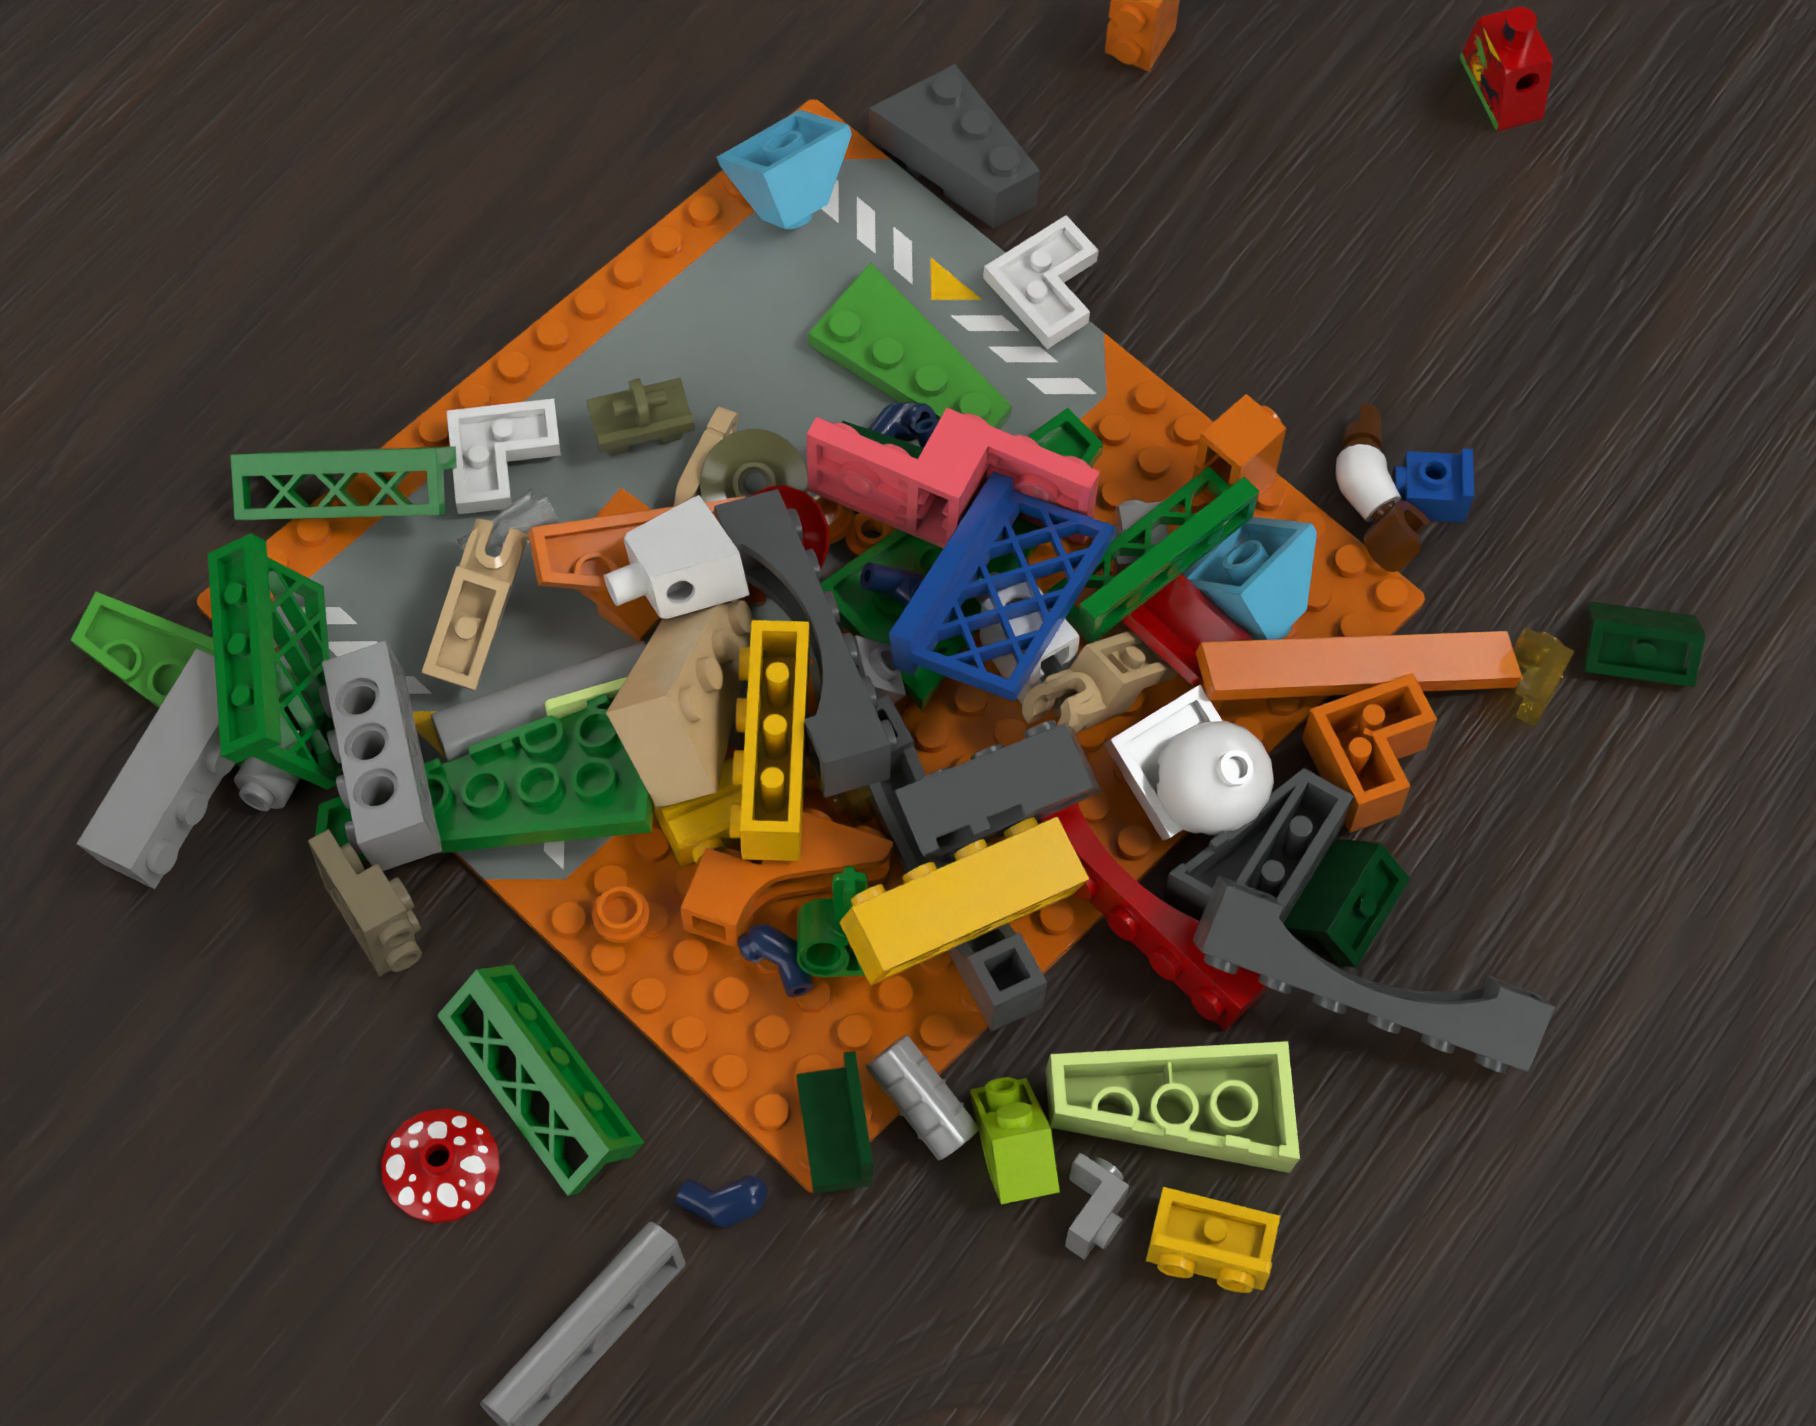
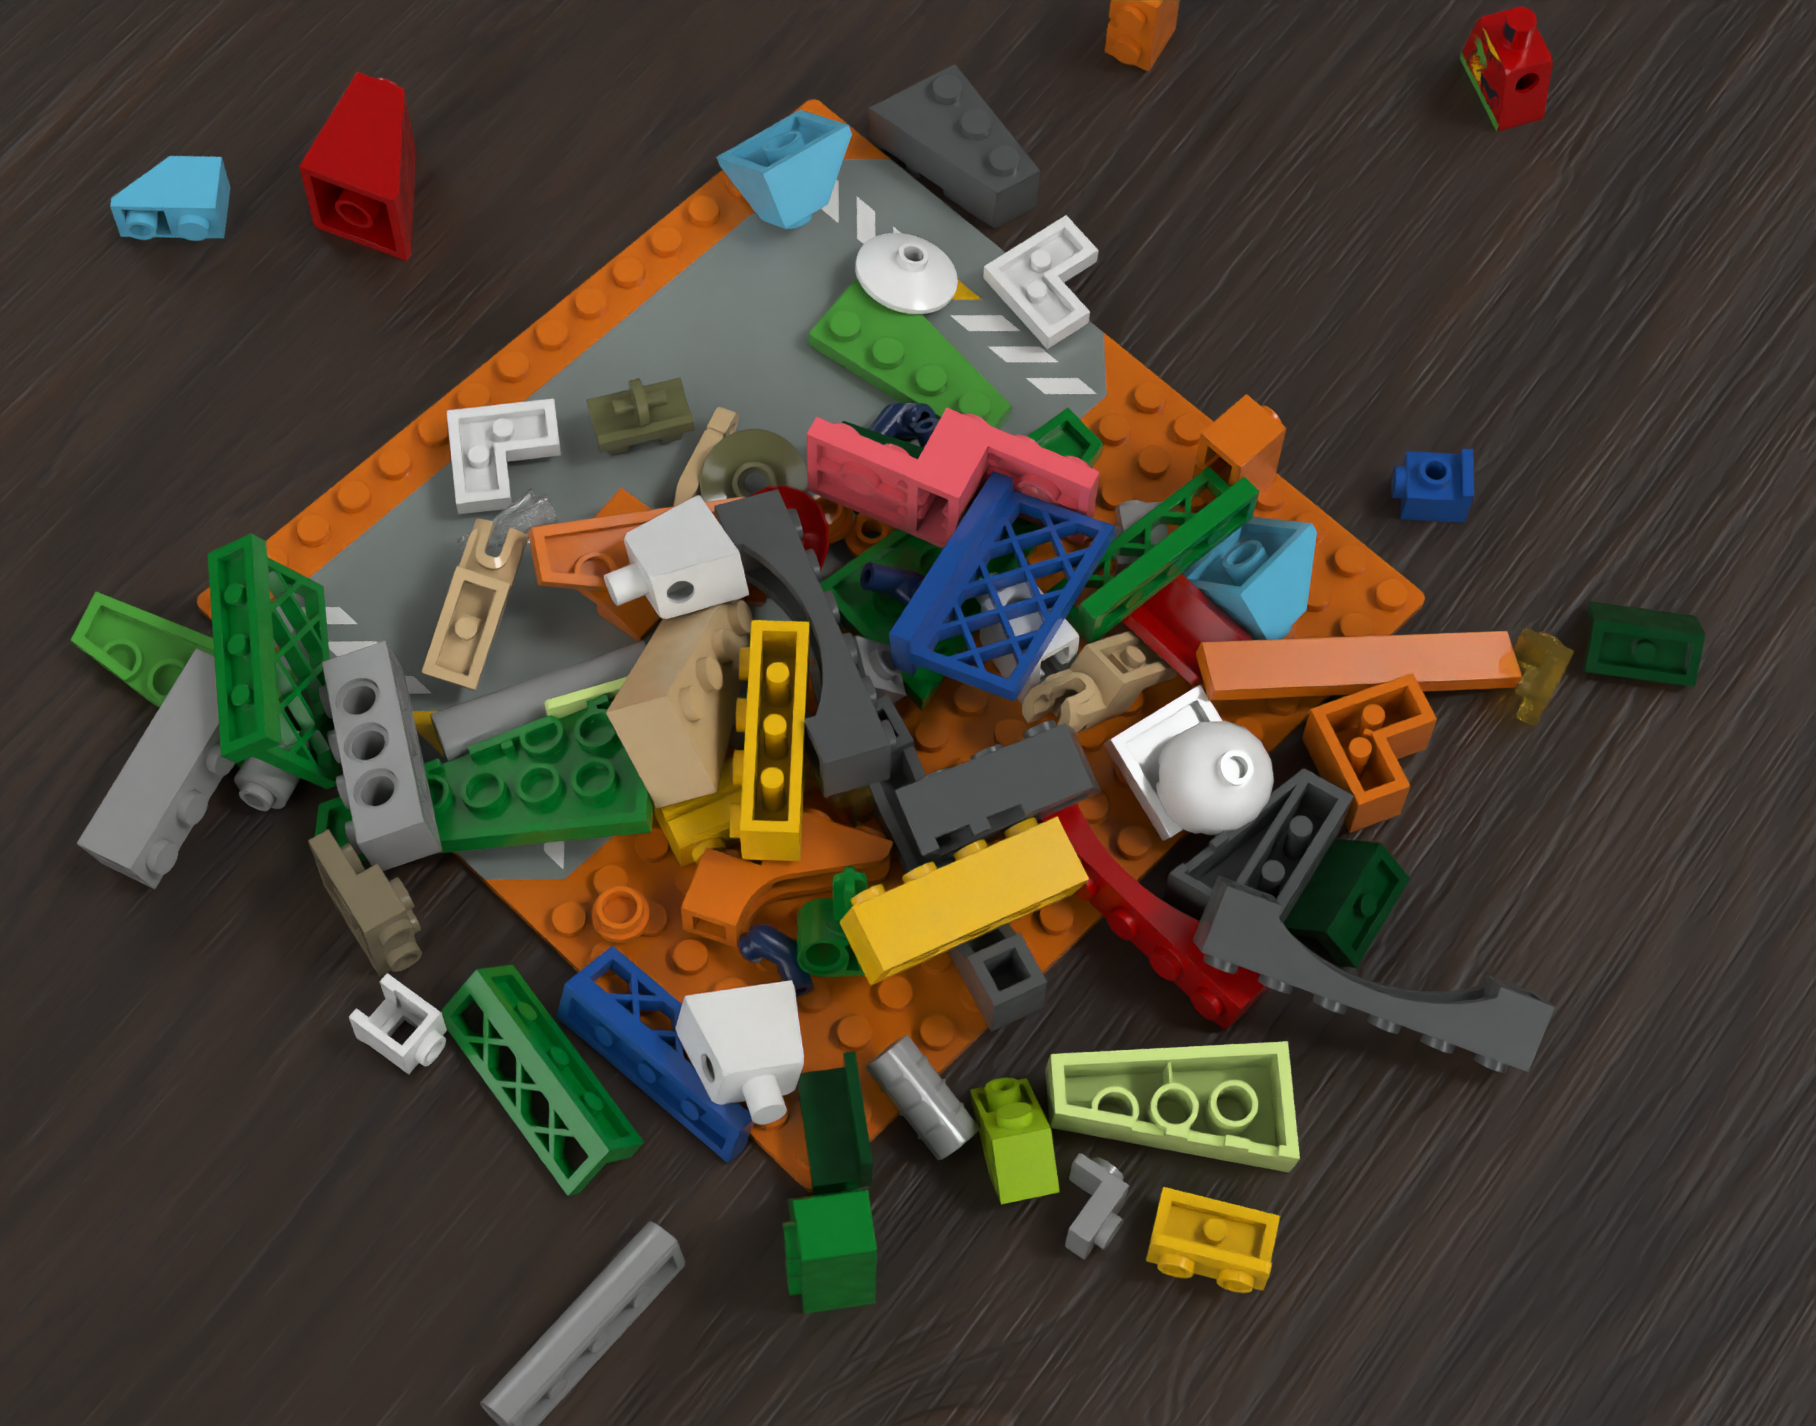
green fence [231,446,457,520] -> none
red dish [381,1108,500,1224] -> none
dark blue arm [675,1175,768,1228] -> none
piece [1336,403,1431,572] -> none
none -> medium azure slope [110,156,230,241]
none -> red slope [299,72,416,261]
none -> white window [349,973,447,1074]
none -> blue fence [556,946,784,1164]
none -> white torso [675,980,804,1124]
none -> green wedge [783,1189,877,1314]
none -> white dish [855,233,958,314]

